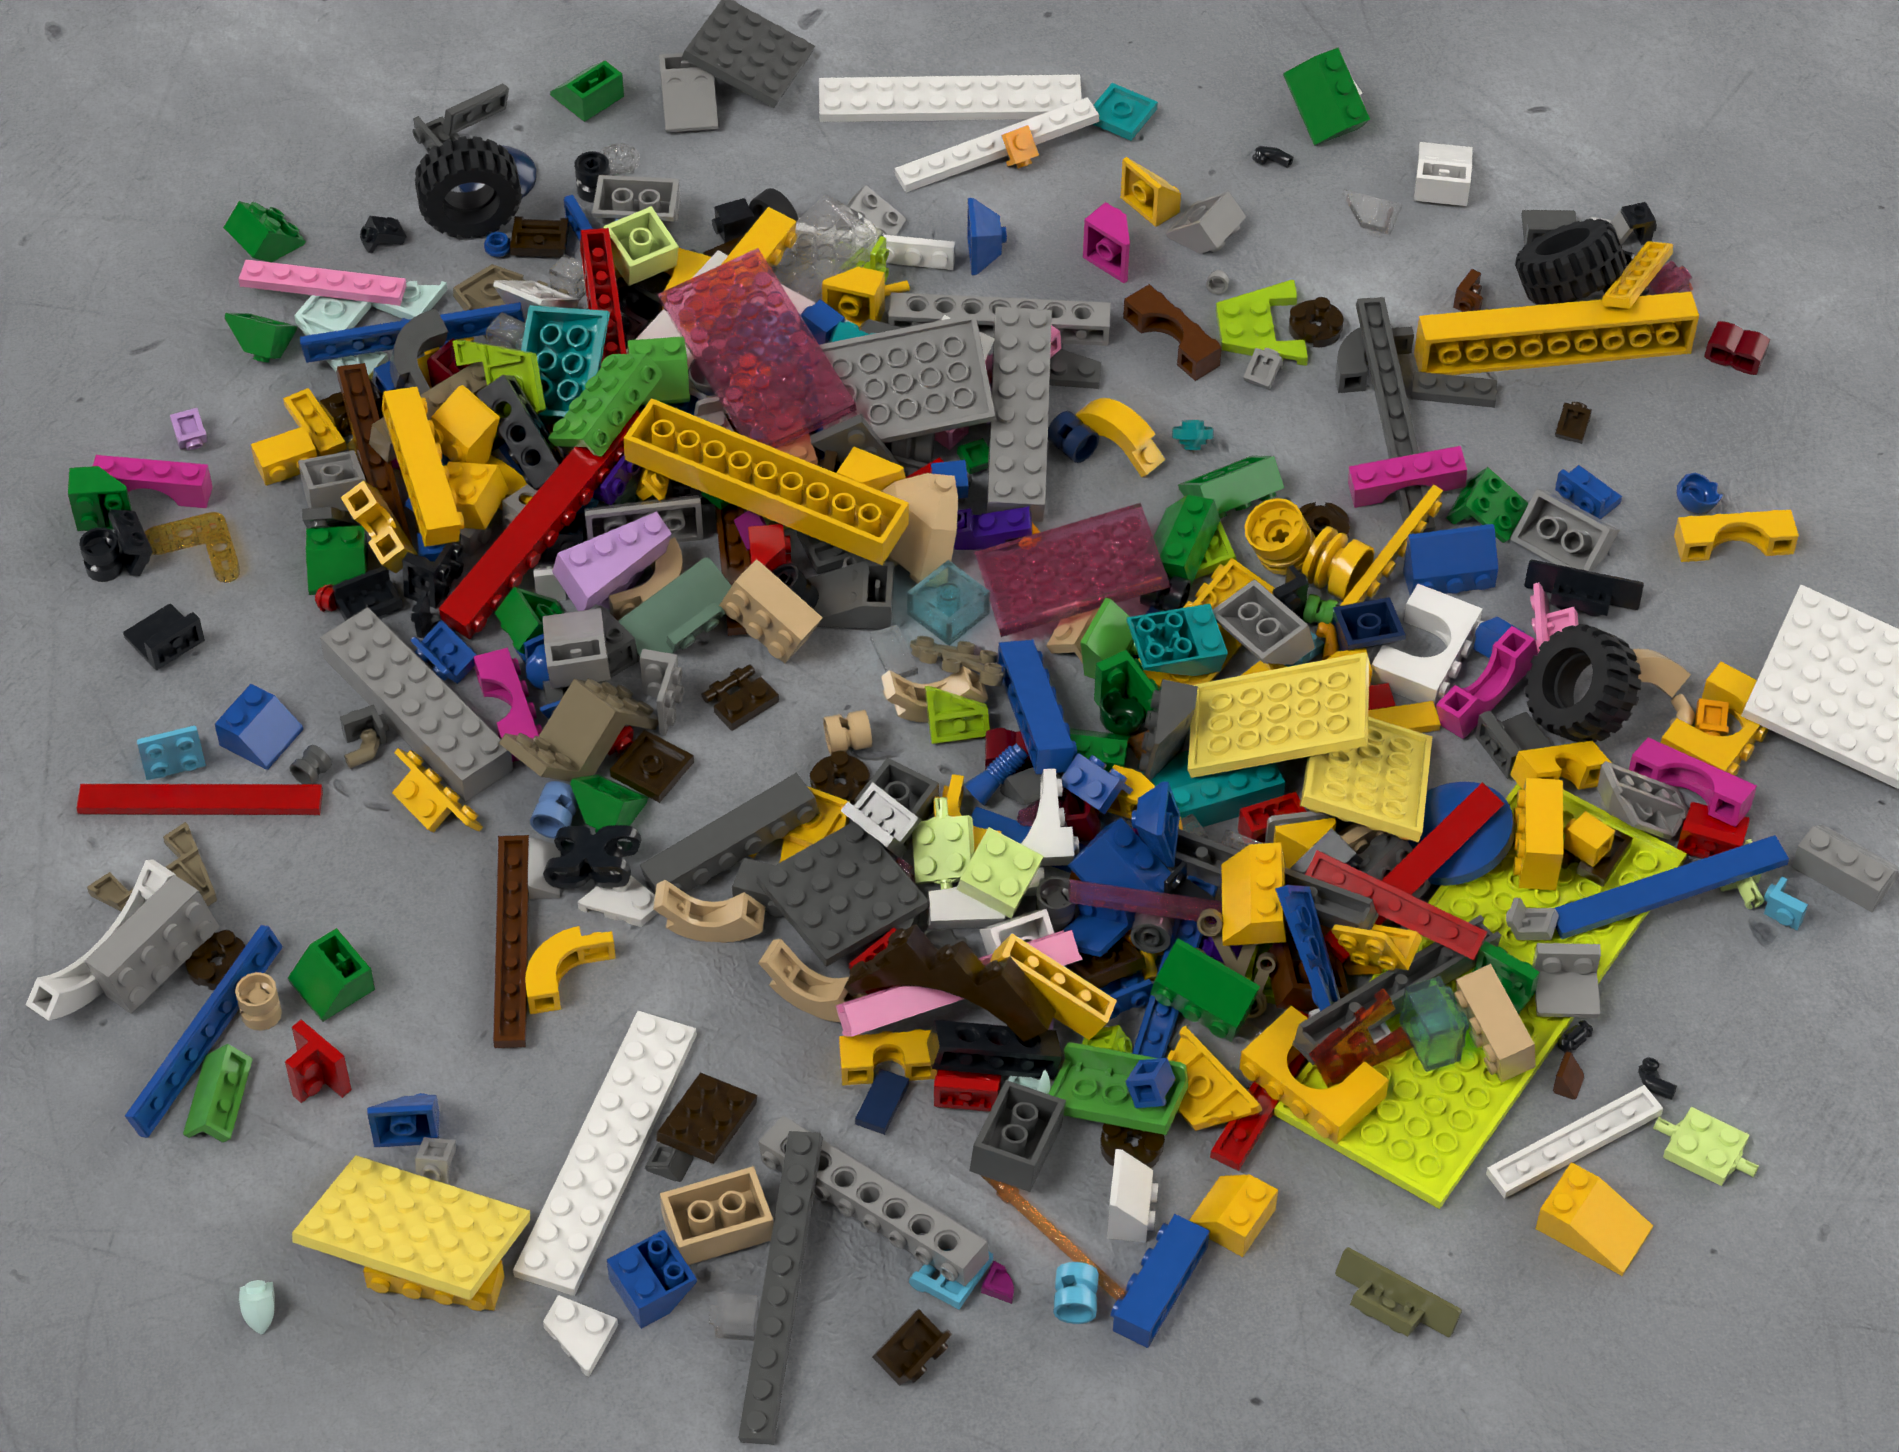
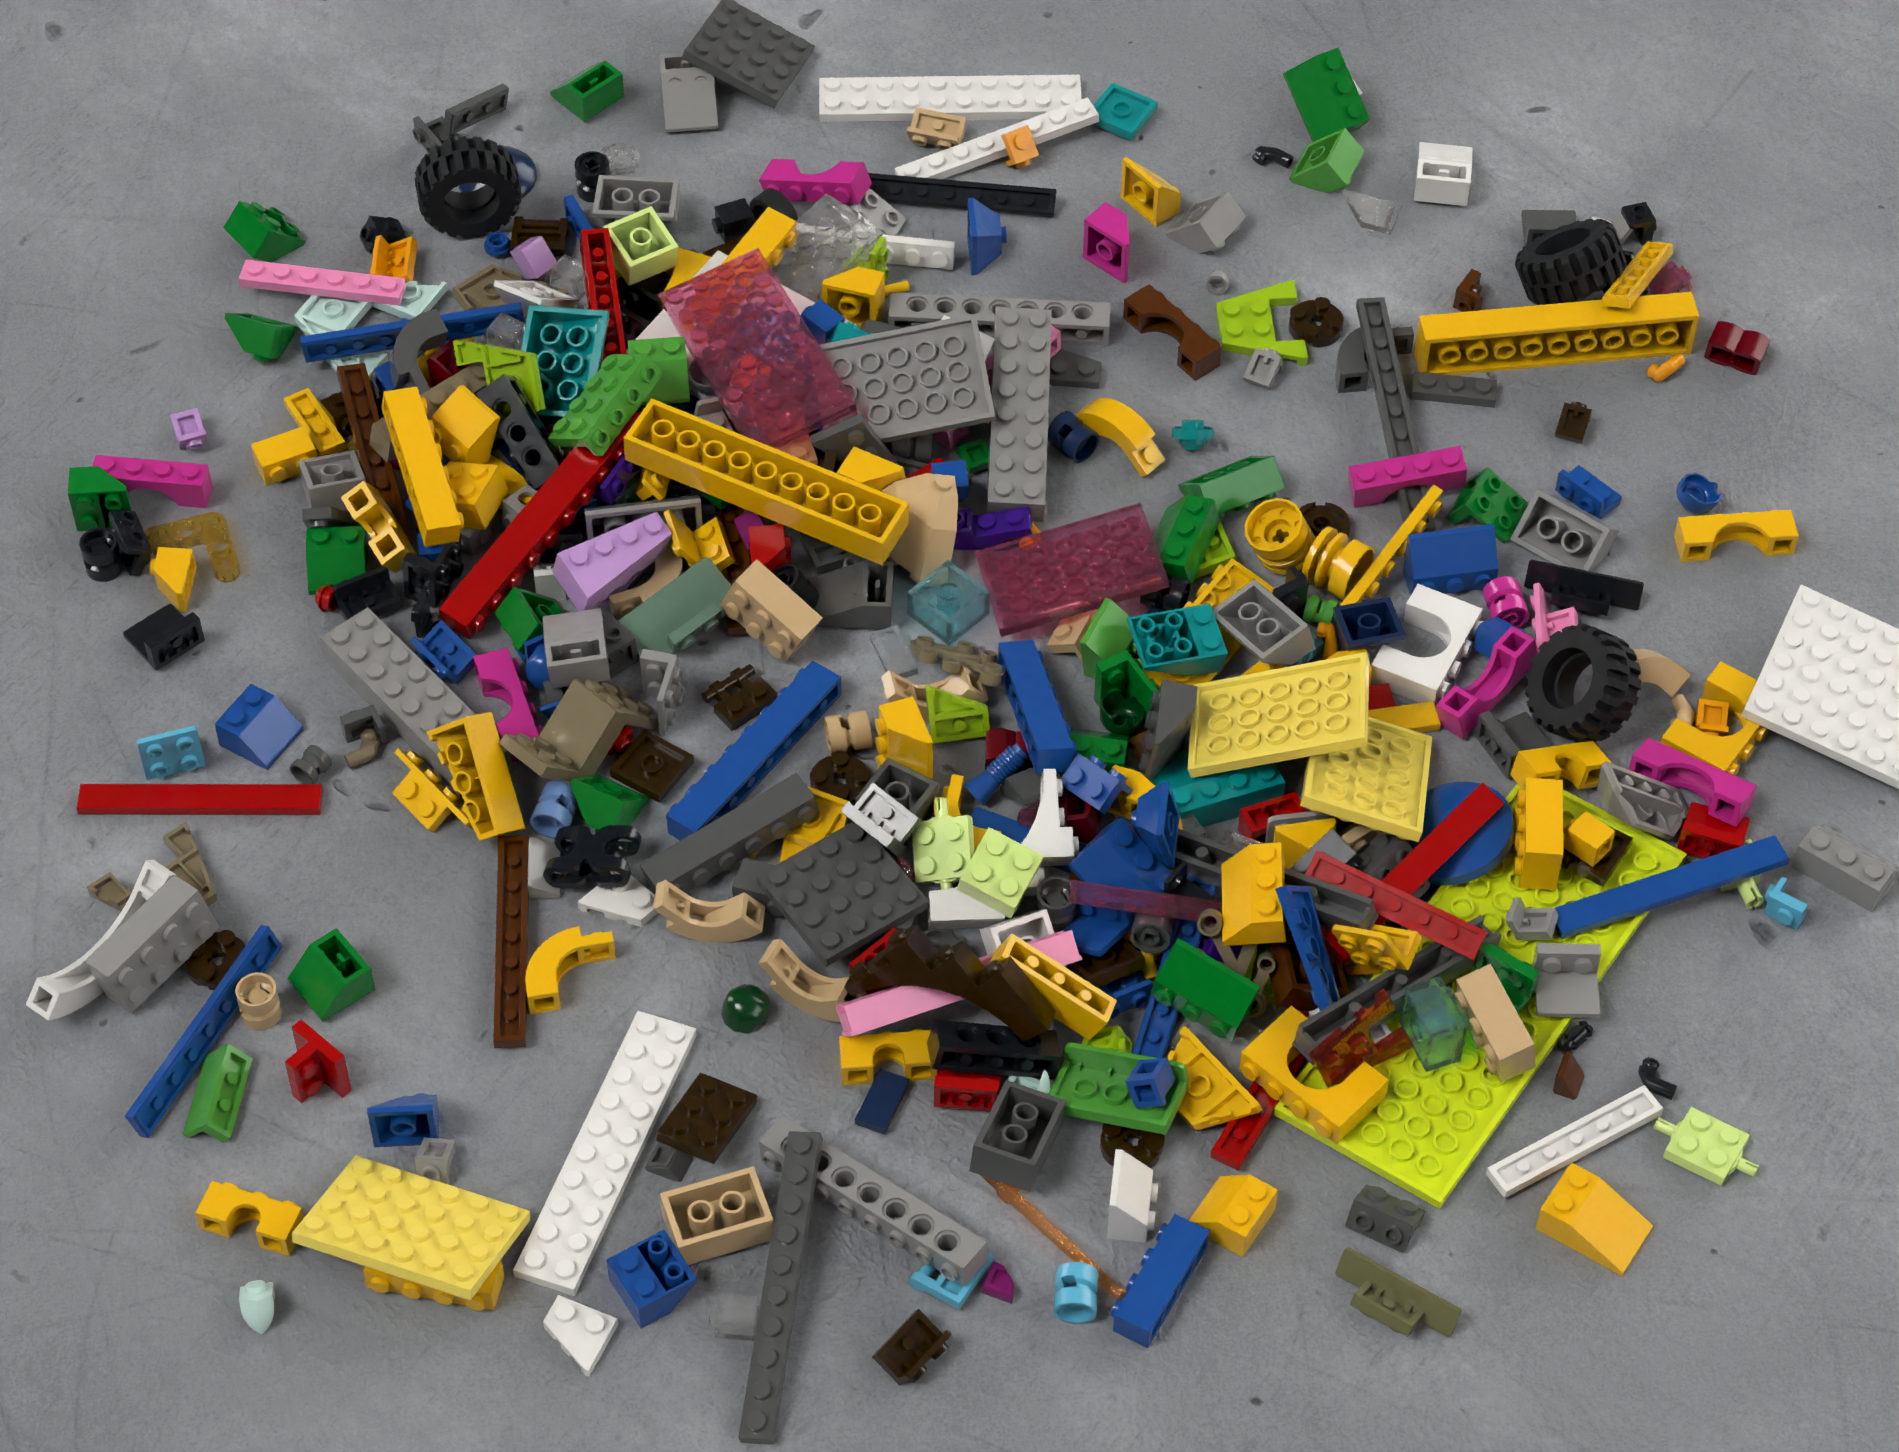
none -> yellow slope [150,547,197,612]
none -> yellow arch [195,1181,304,1257]
none -> light orange bracket [370,235,418,283]
none -> yellow wedge [426,712,525,841]
none -> lavender brick [510,236,558,281]
none -> yellow bracket [663,509,736,572]
none -> blue brick [666,660,842,841]
none -> dark green hair [721,984,772,1034]
none -> dark pink arch [759,159,872,204]
none -> black tile [868,173,1057,217]
none -> yellow slope [875,696,933,780]
none -> tan bracket [906,107,968,150]
none -> bright green slope [1289,128,1365,194]
none -> dark grey bracket [1345,1184,1425,1253]
none -> dark pink wheel [1483,576,1529,628]
none -> light orange arm [1647,353,1685,382]

